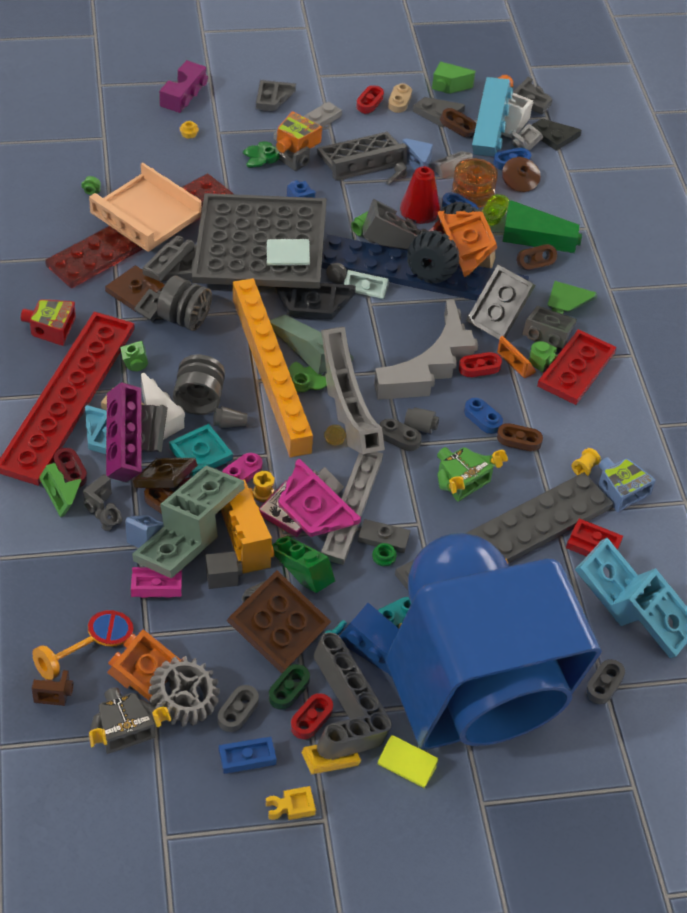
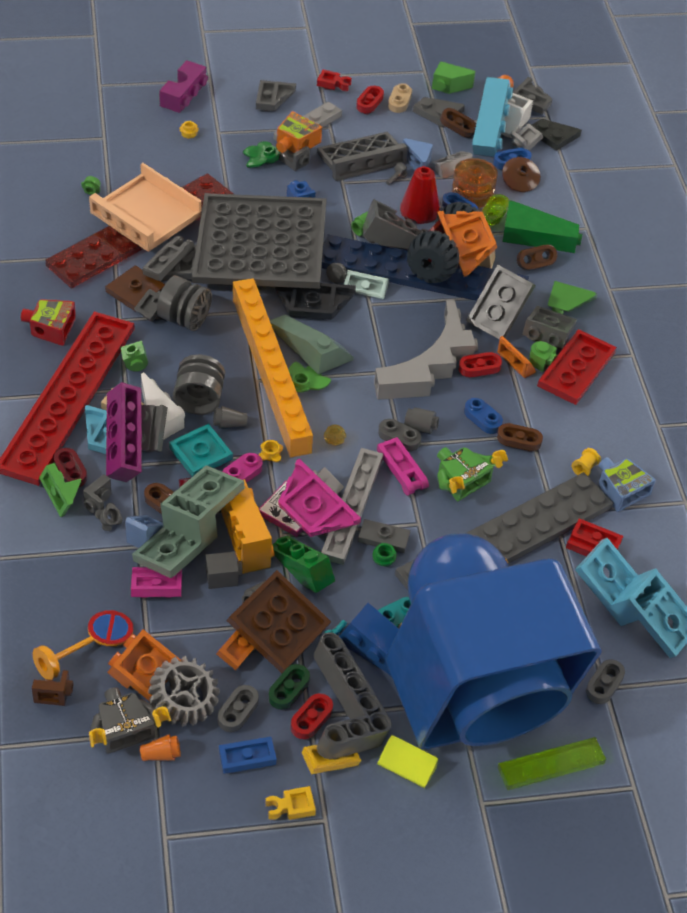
dark brown plate [133,458,198,488] -> none
yellow bush [253,471,275,502] -> none
light aqua slope [267,239,310,265] -> none
light grey arch [321,326,385,454] -> none
none -> orange cone [140,734,181,761]
none -> orange plate [216,630,255,671]
none -> yellow plate [259,440,283,462]
none -> red plate [317,69,352,91]
none -> dark pink plate [377,437,429,496]
none -> clear neon green tile [497,737,606,790]

